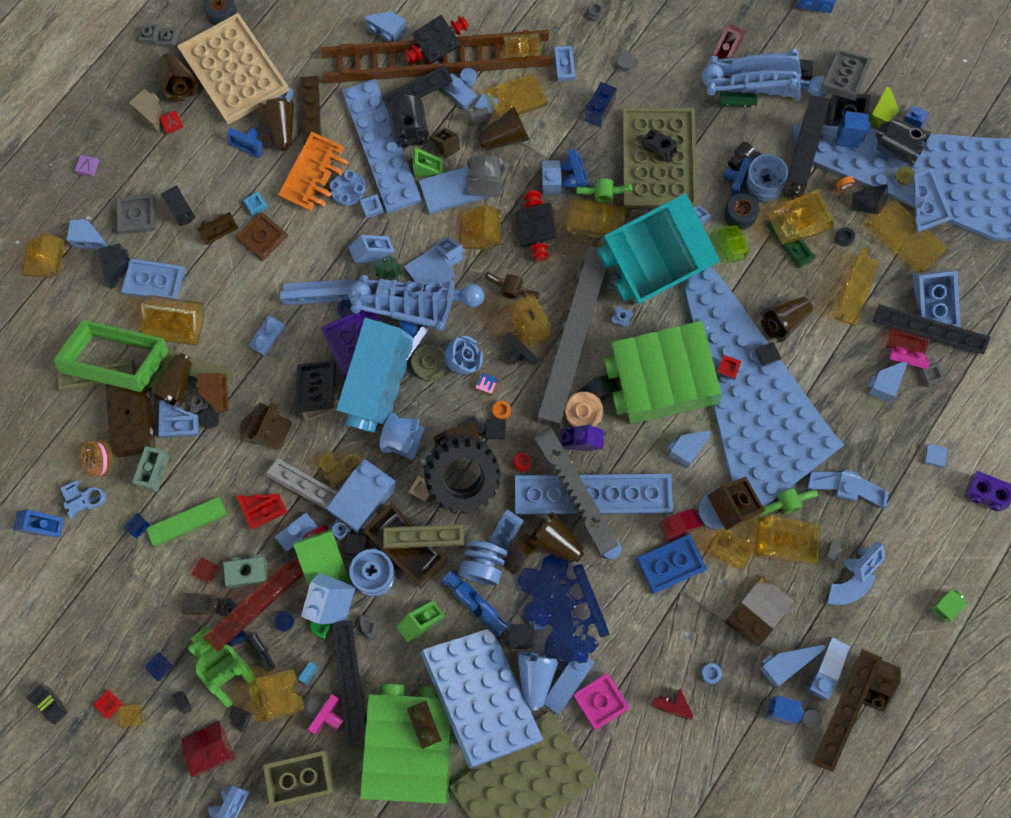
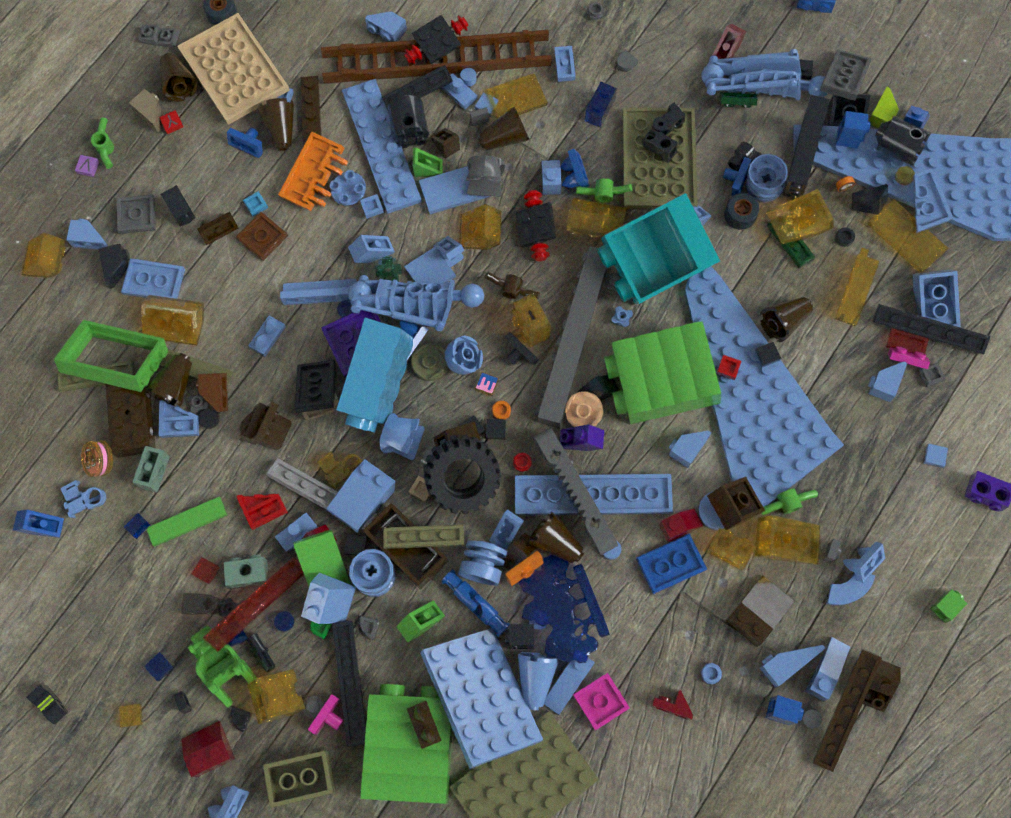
red tile [93,689,123,719] -> none
dark azure tile [298,662,319,685] -> none
medium blue plate [328,518,352,540] -> none
clear yellow brick [504,33,541,58] -> none
clear neon green slope [718,226,750,264] -> none
medium blue plate [807,470,889,509] -> none
none -> bright green piece [91,117,114,169]
none -> orange plate [506,551,543,586]
none -> black leg [652,102,686,135]

